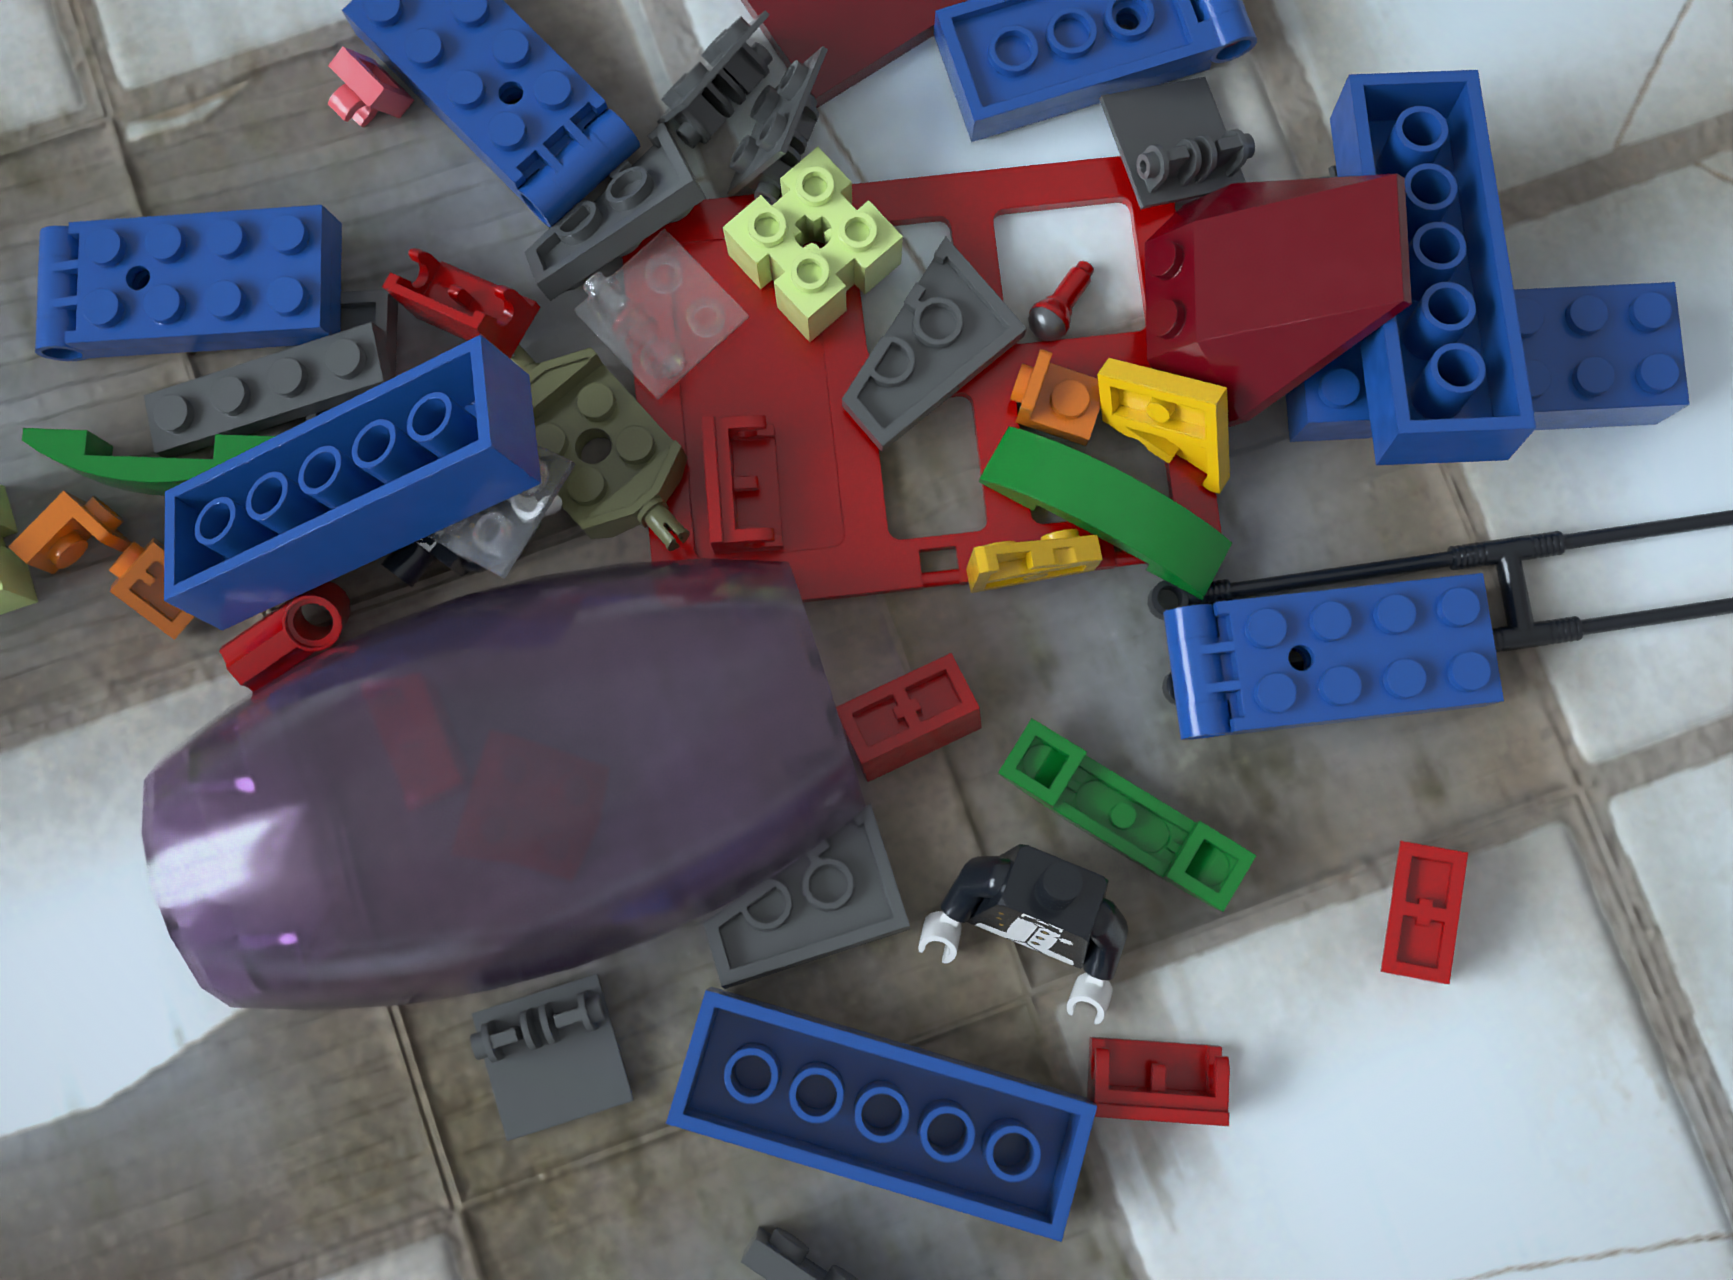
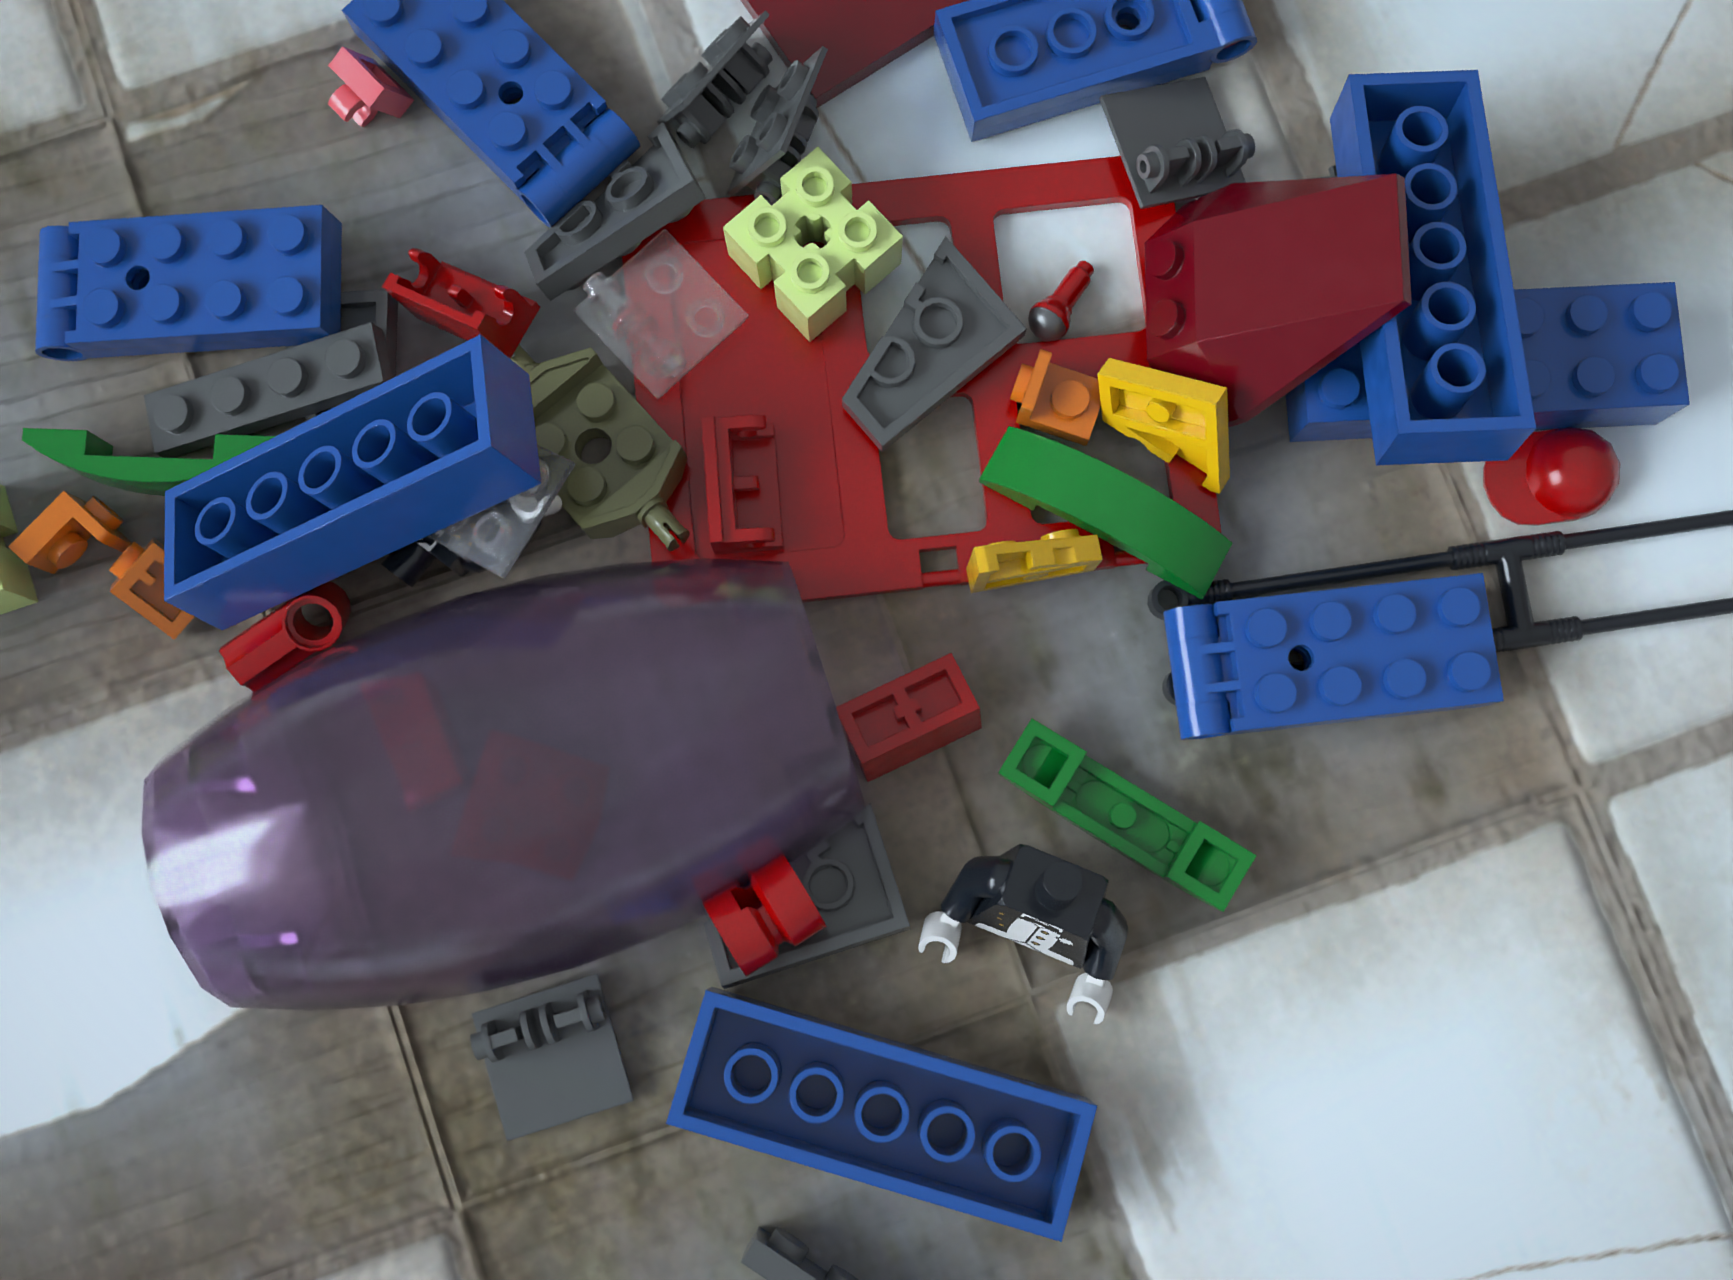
red hinge [1087,1037,1230,1126] -> none
red hinge [1380,841,1468,985] -> none
none -> red wheel [702,853,827,977]
none -> red cap [1483,427,1620,526]

